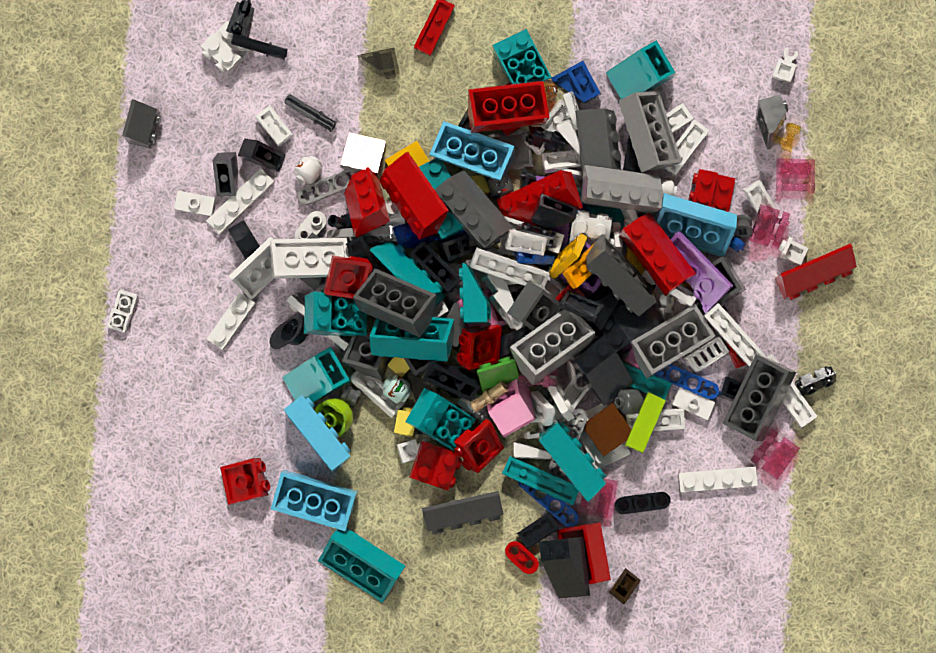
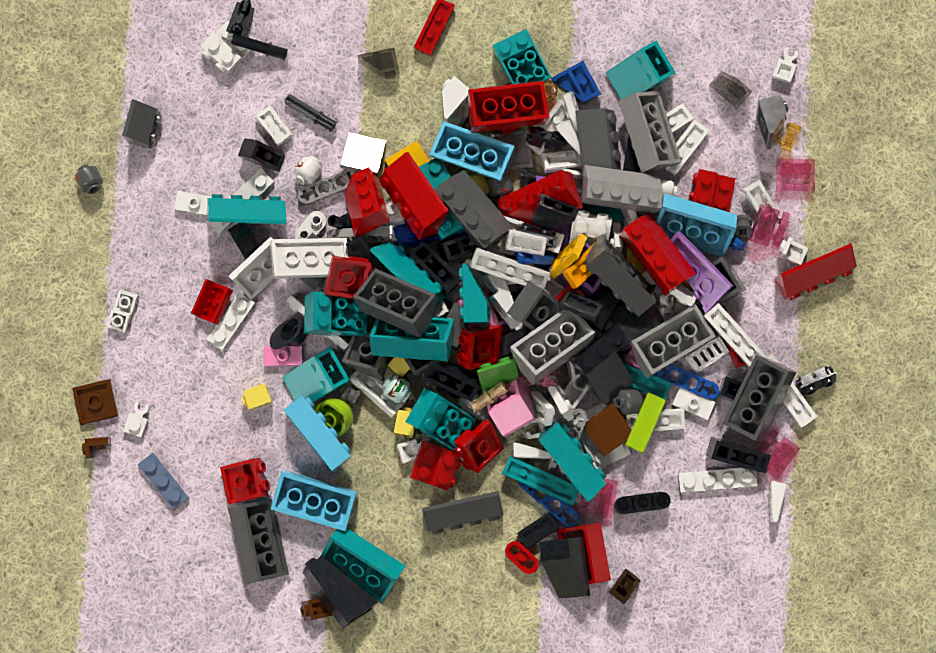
black slope [212,152,238,196] -> none
none -> reddish brown tile [72,379,119,426]
none -> dark grey head [75,165,103,194]
none -> reddish brown bracket [82,437,111,459]
none -> white plate [123,402,150,437]
none -> sand blue plate [138,453,189,510]
none -> red bracket [191,279,233,325]
none -> teal slope [206,194,287,224]
none -> dark grey slope [228,499,289,585]
none -> light yellow brick [241,383,273,410]
none -> bright pink plate [264,346,303,366]
none -> reddish brown bracket [300,598,333,621]
none -> black slope [302,556,378,629]
none -> white slope [442,76,469,123]
none -> black slope [706,437,771,474]
none -> clear smoke slope [709,71,753,110]
none -> white slope [769,481,786,522]

